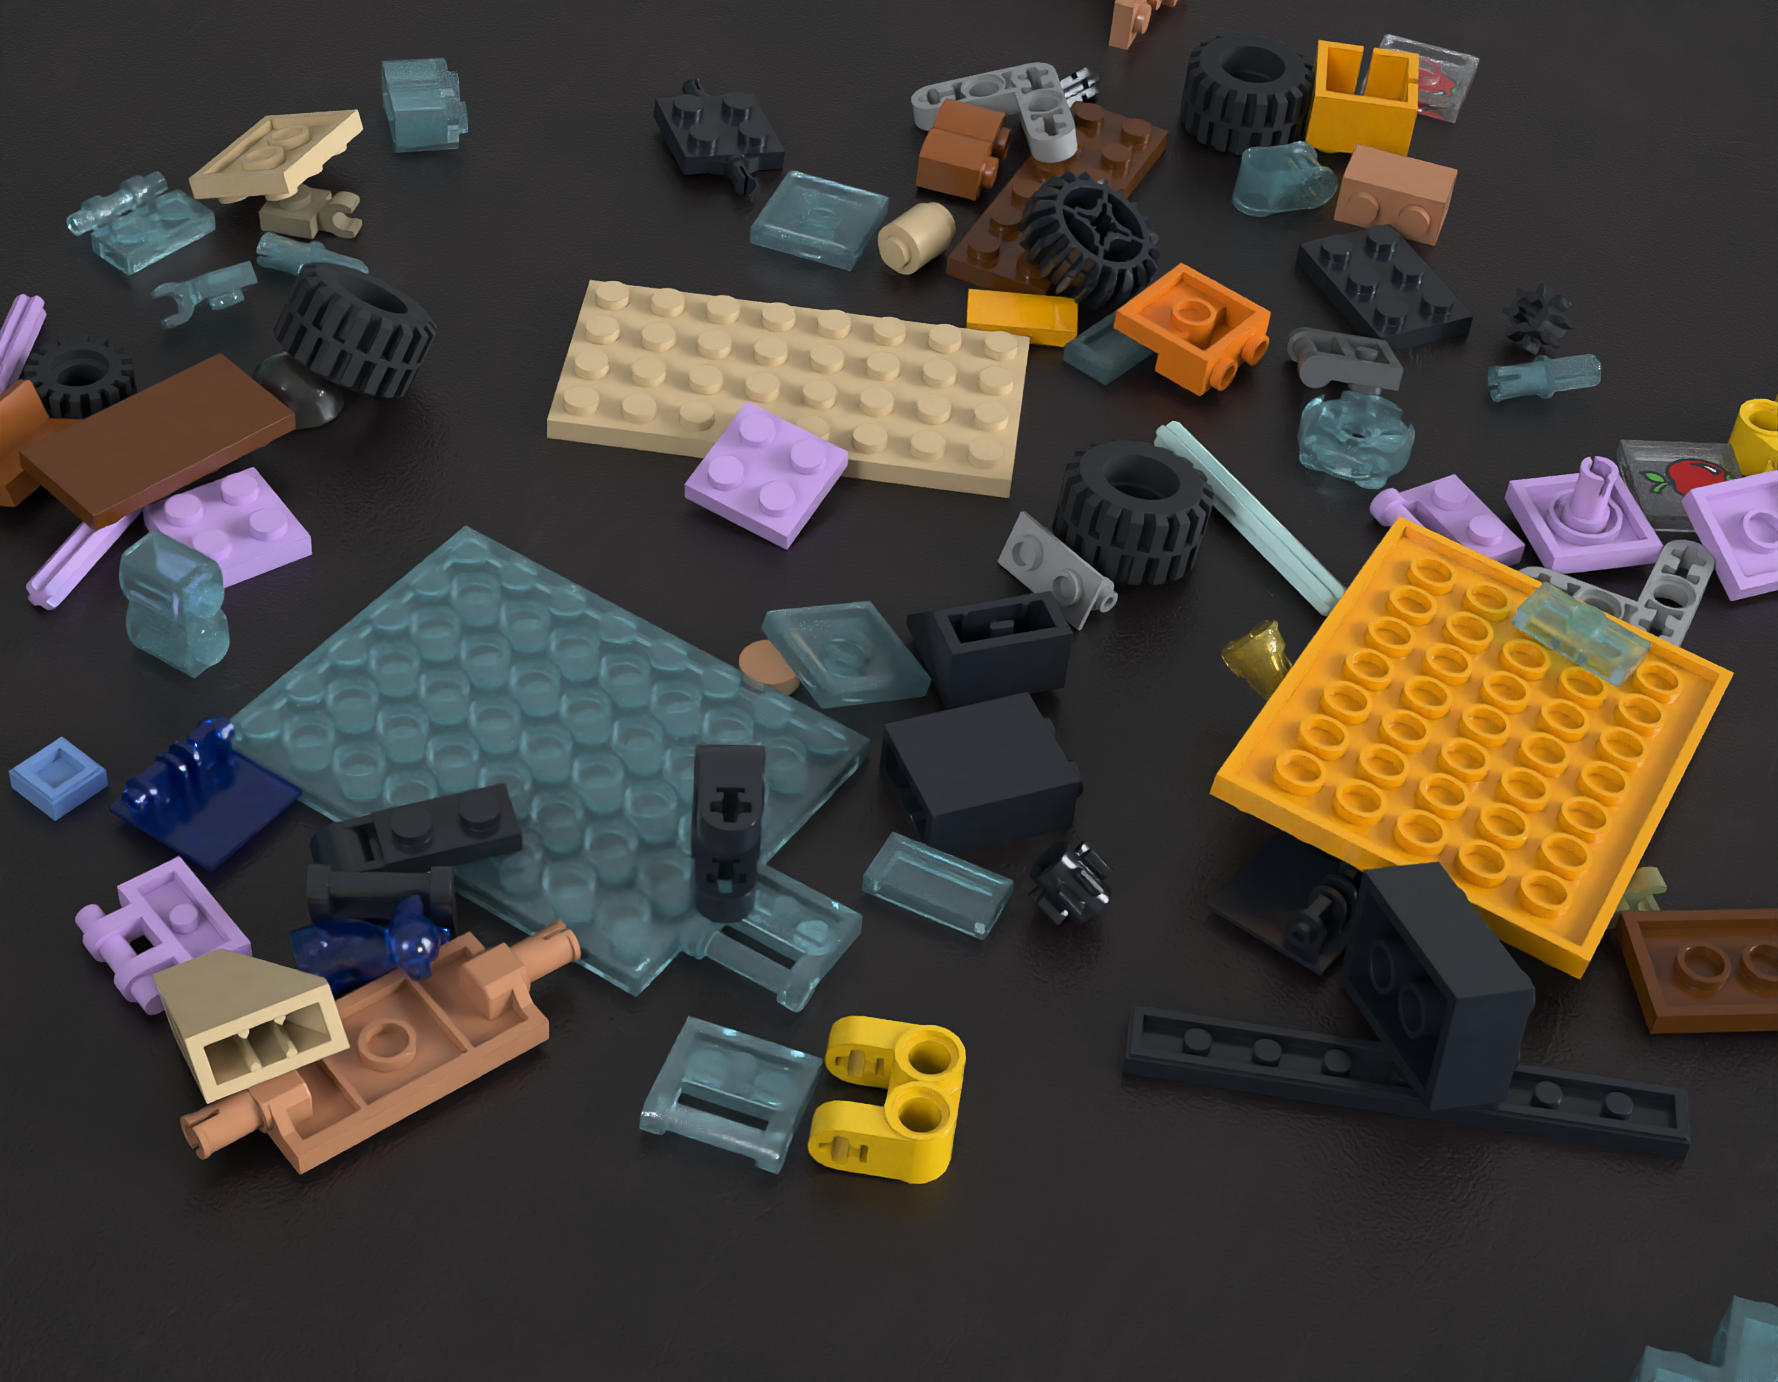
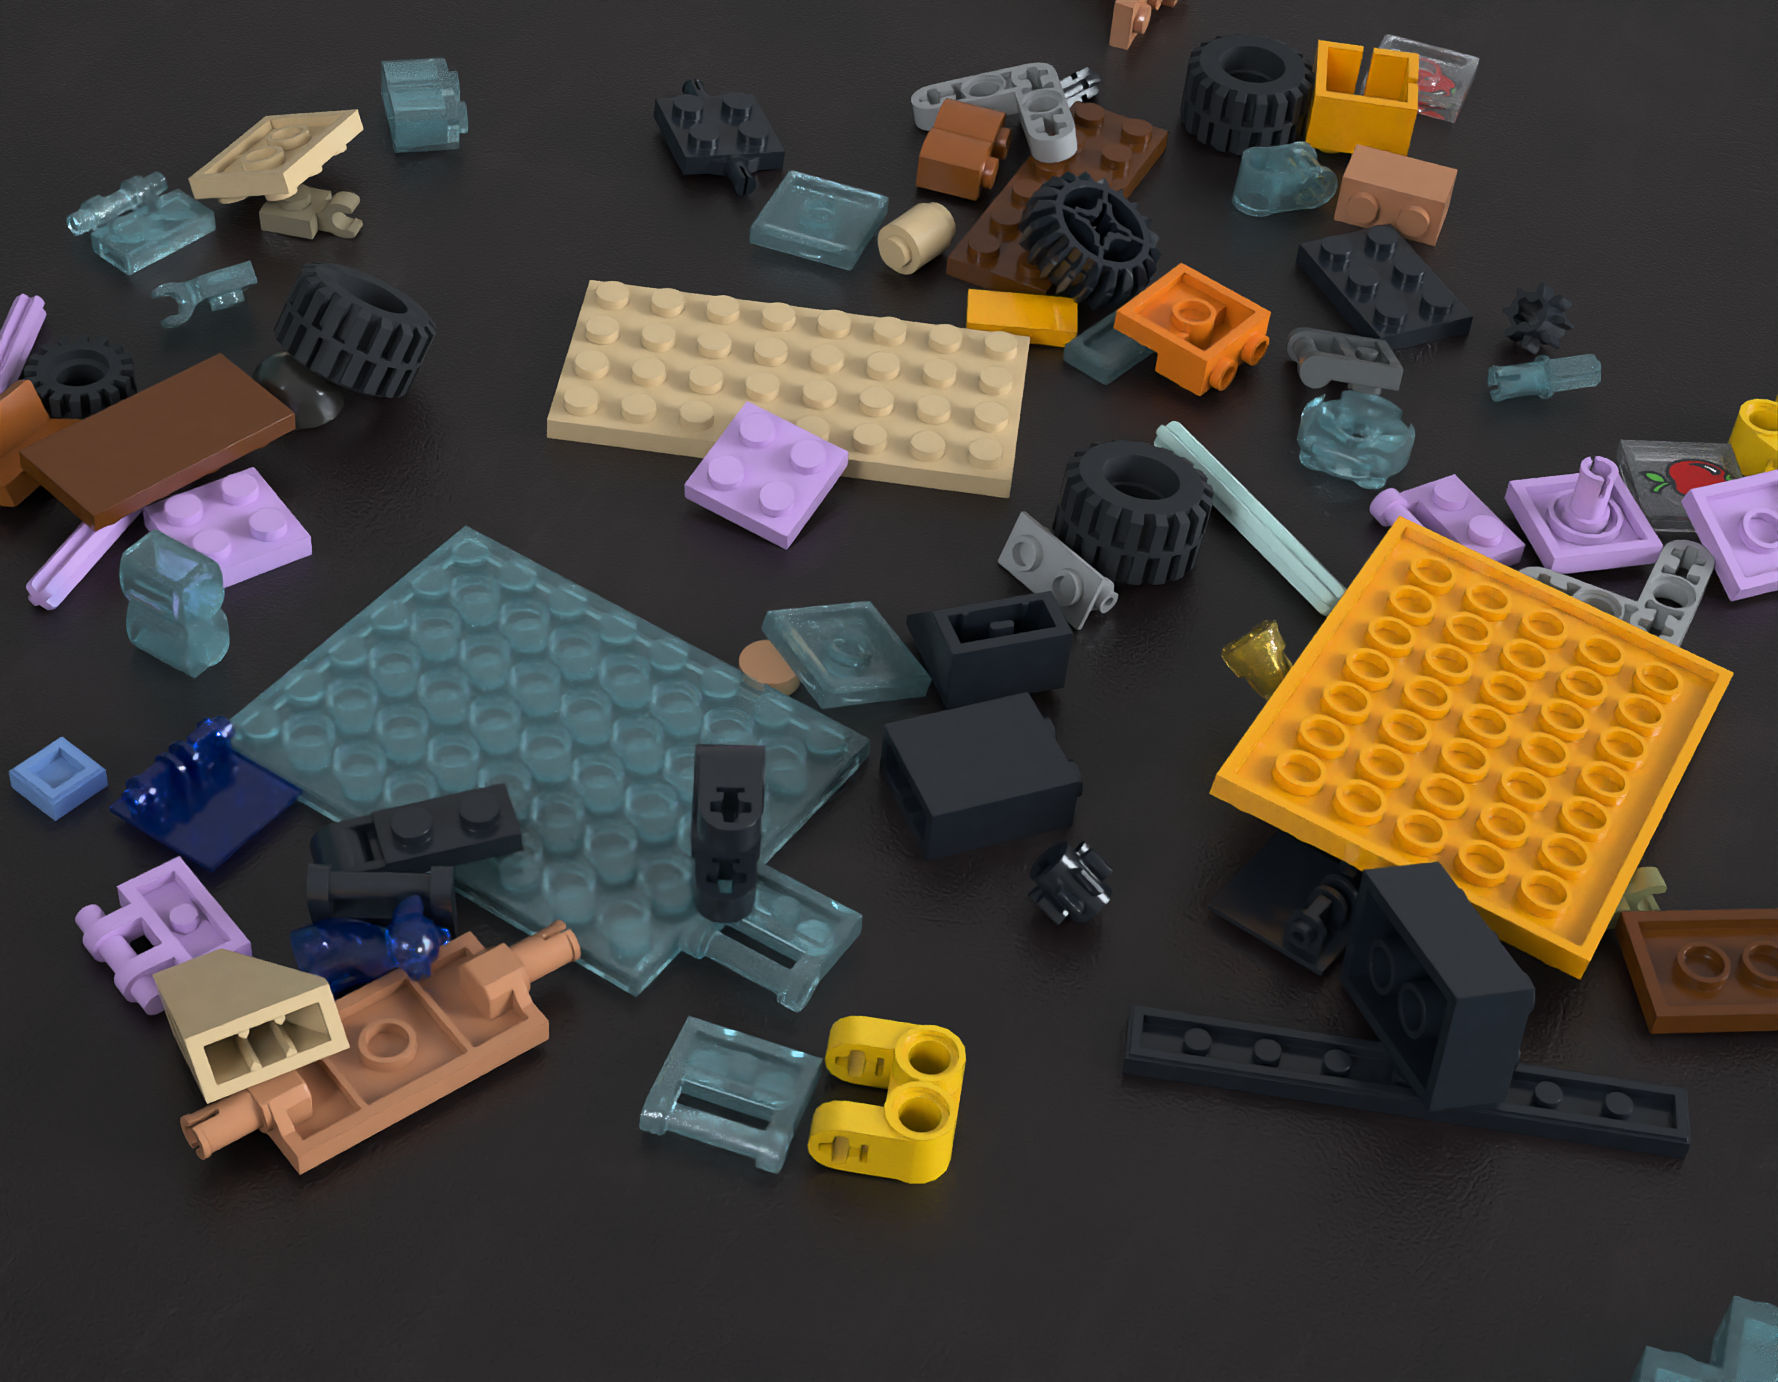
clear light blue axle [257,232,369,276] -> none
clear light blue tile [862,831,1013,941] -> none
clear light blue plate [1511,581,1652,687] -> none

